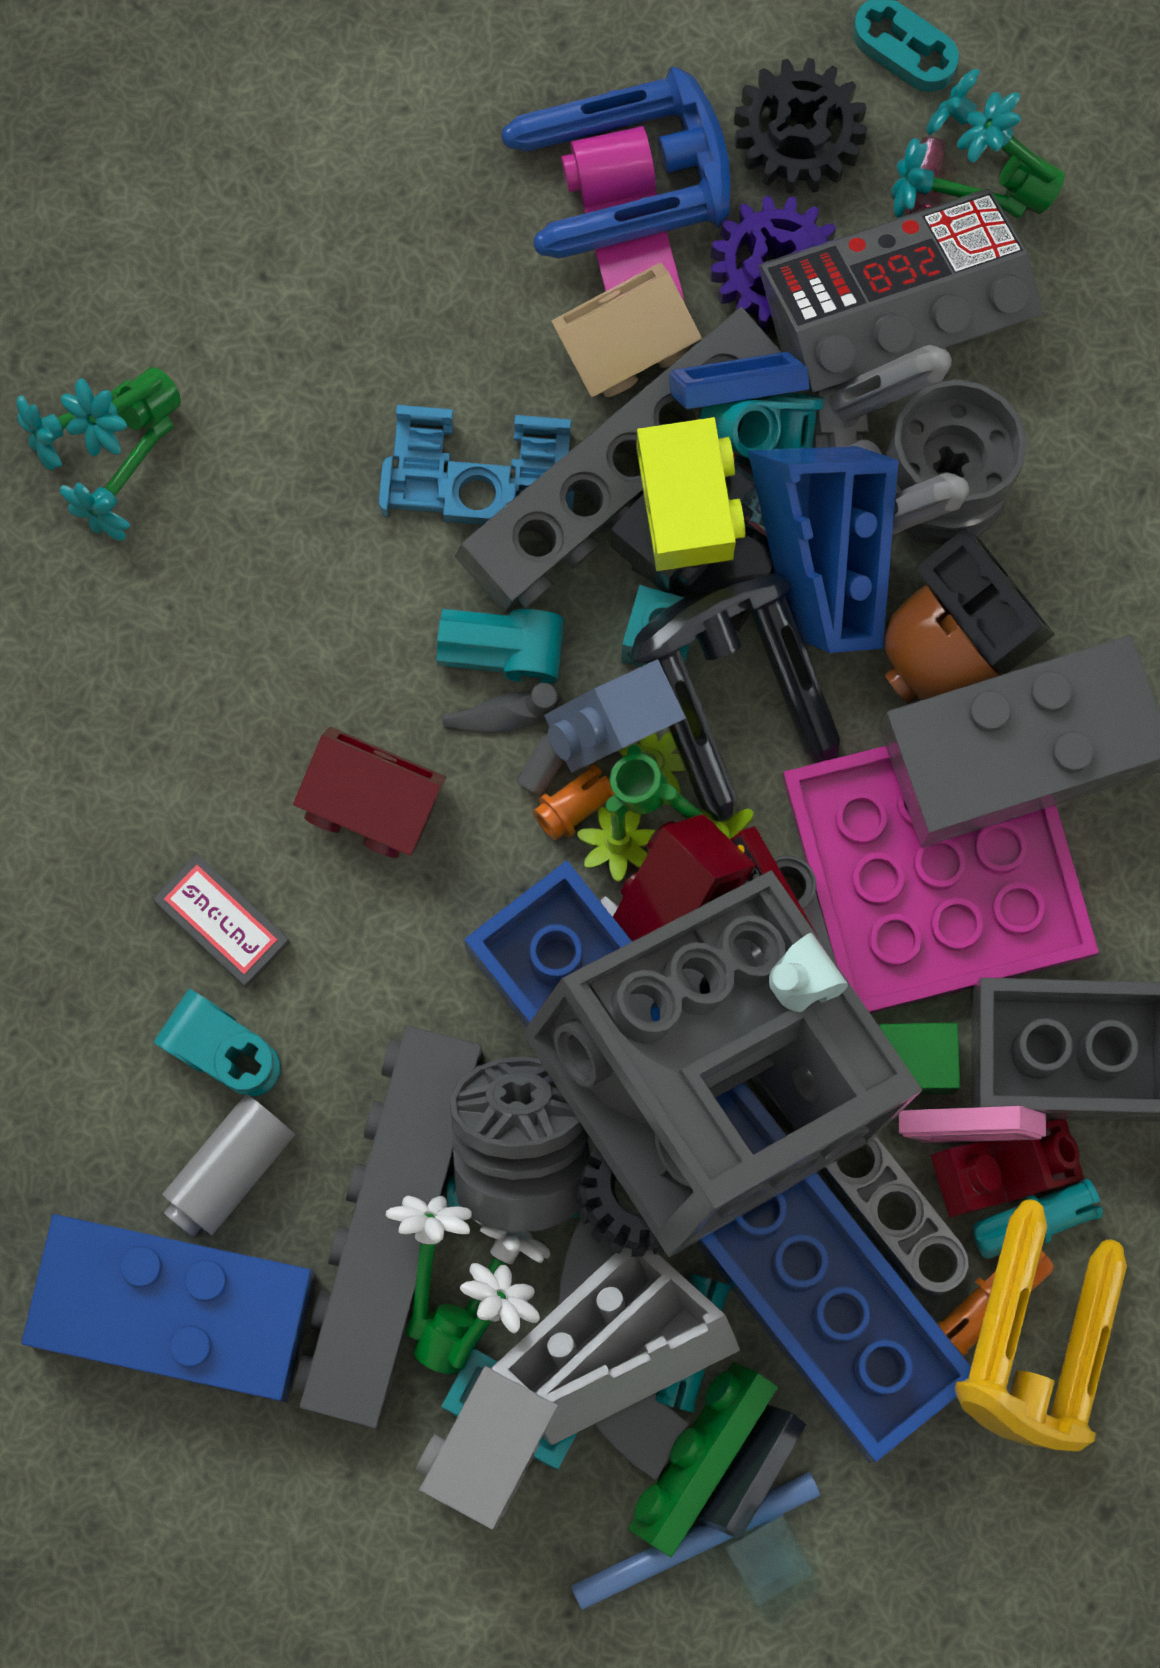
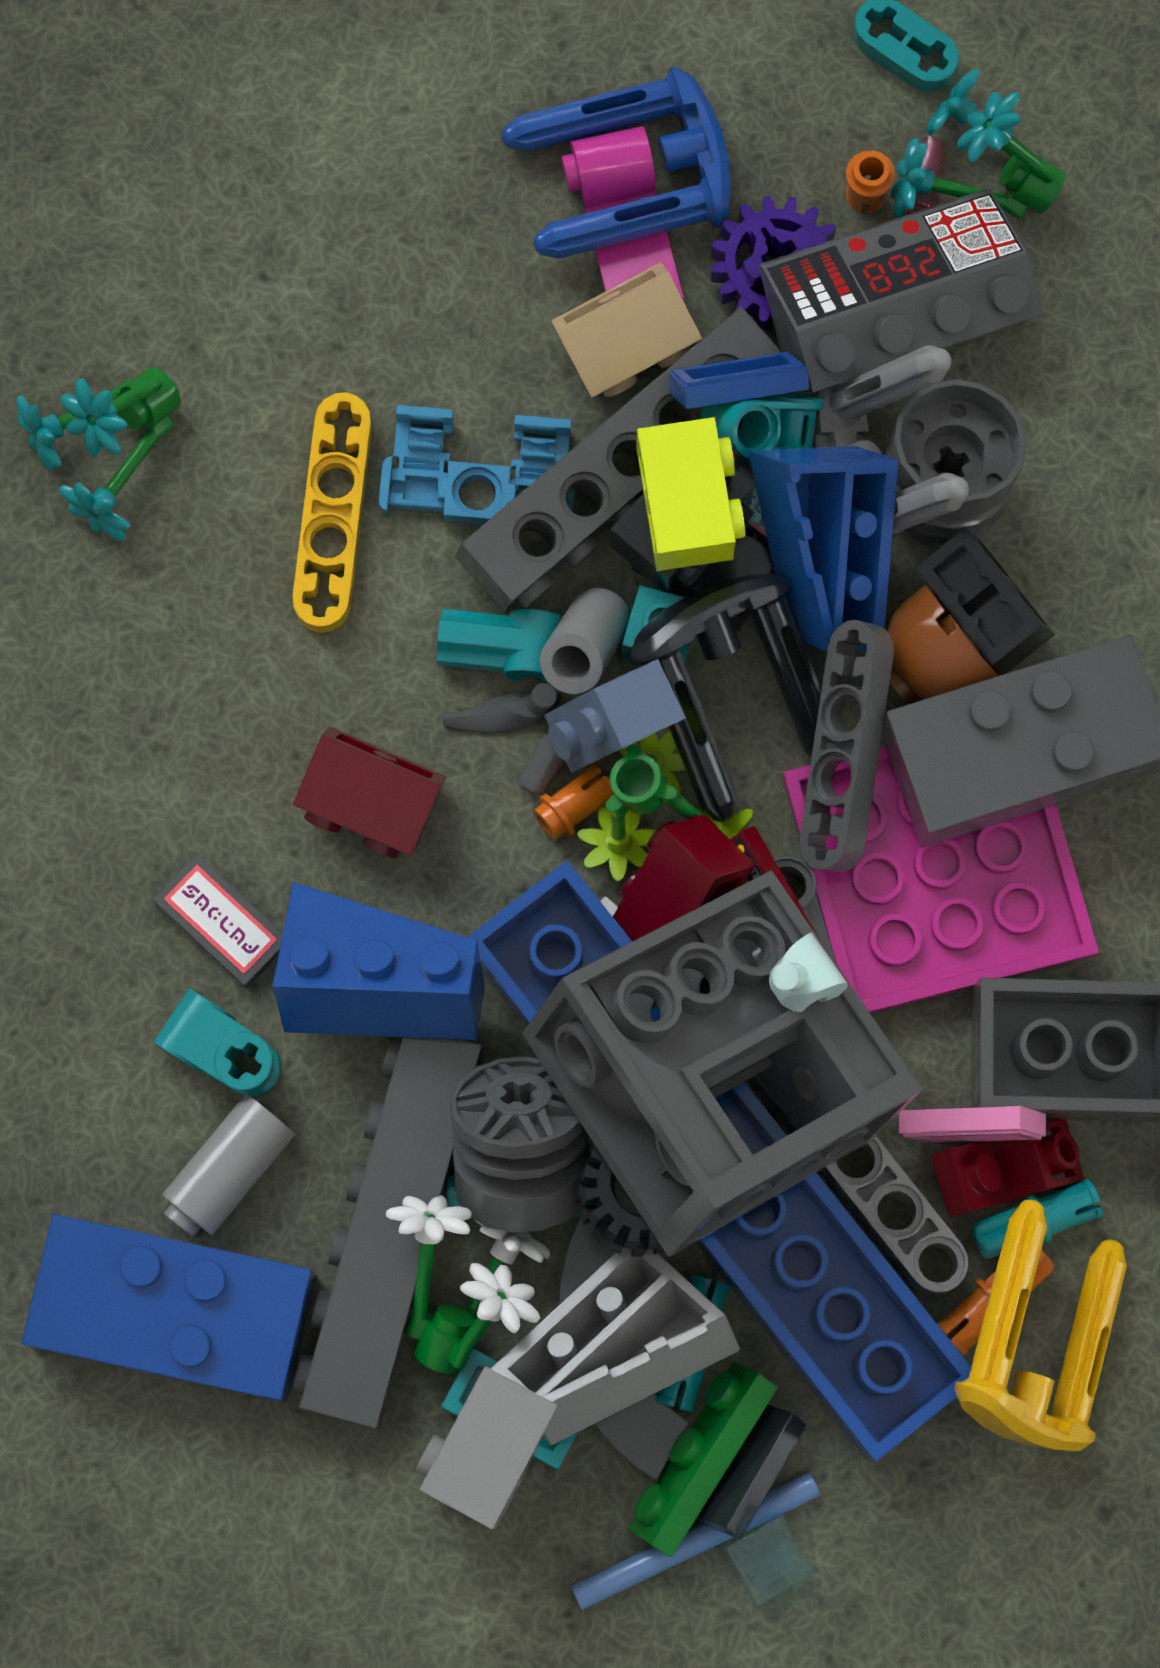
black gear [734,58,867,193] -> none
green brick [879,1023,960,1095] -> none
none -> blue wedge [273,882,485,1040]
none -> yellow beam [292,392,372,633]
none -> light grey brick [539,588,630,694]
none -> dark grey beam [799,620,894,873]
none -> orange pin [845,150,895,213]

